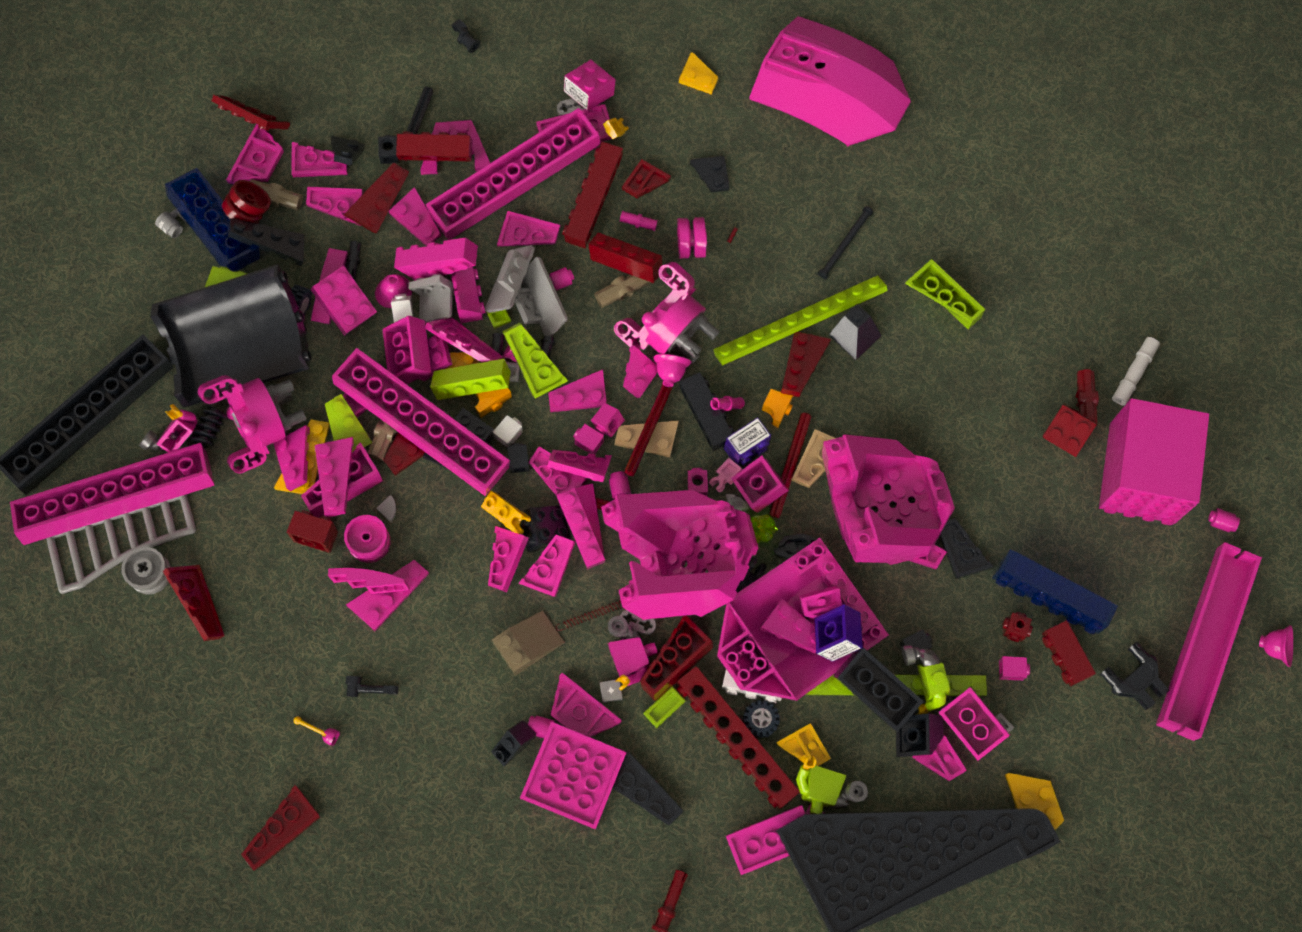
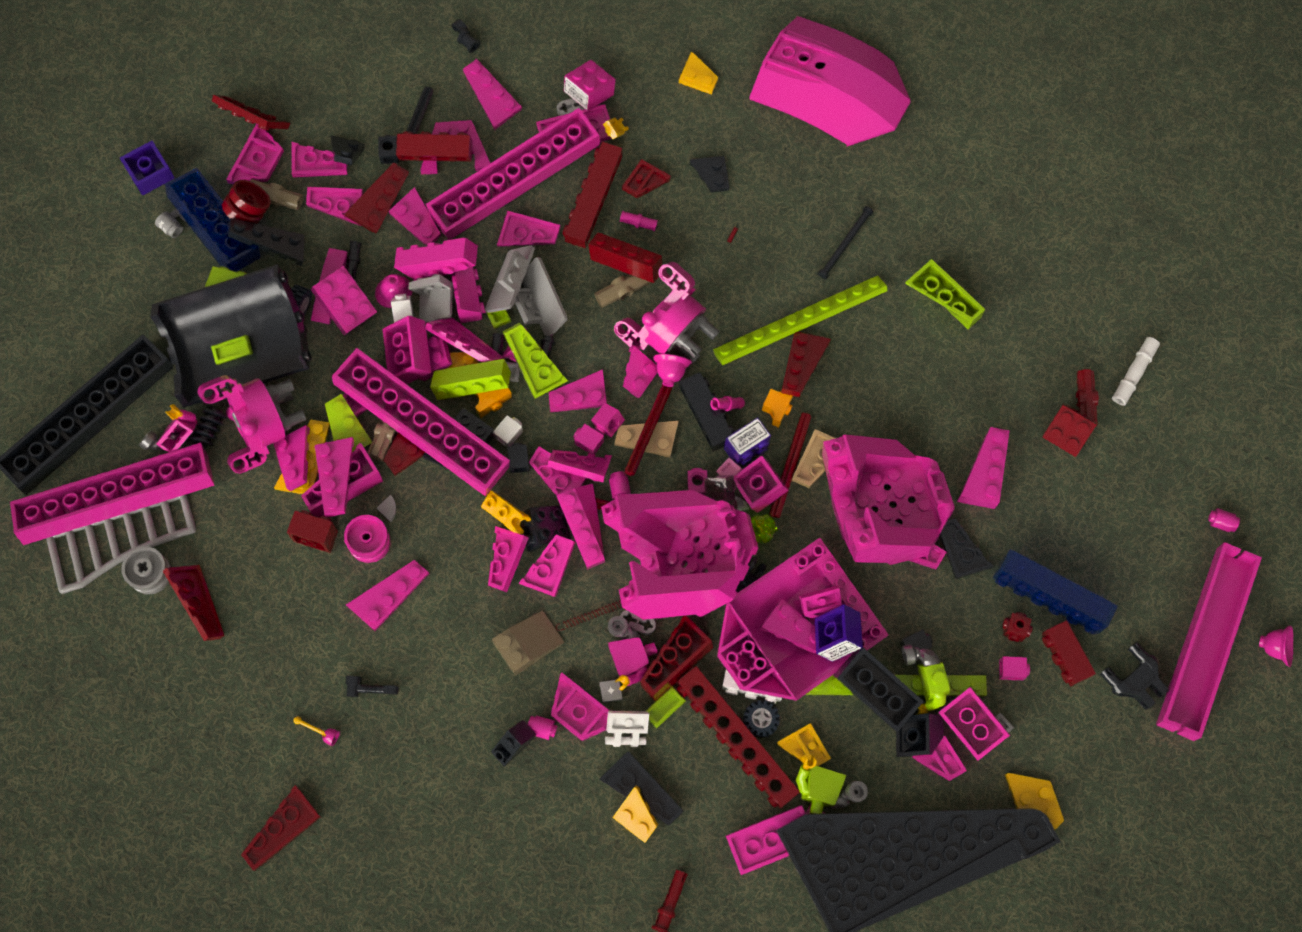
dark pink slope [328,568,410,594] -> none
dark pink plate [520,721,627,830] -> none
dark pink brick [549,267,574,291] -> none
dark pink wheel [677,217,707,259] -> none
black arm [773,534,816,560] -> none
black slope [829,304,881,360] -> none
dark pink piece [1099,398,1209,525] -> none
none -> dark purple brick [120,141,175,196]
none -> lime tile [211,335,253,365]
none -> dark pink wing [463,59,522,130]
none -> white plate [605,711,649,747]
none -> yellow wing [613,785,658,843]
none -> clear smoke brick [704,475,738,509]
none -> dark pink wedge [957,427,1009,509]

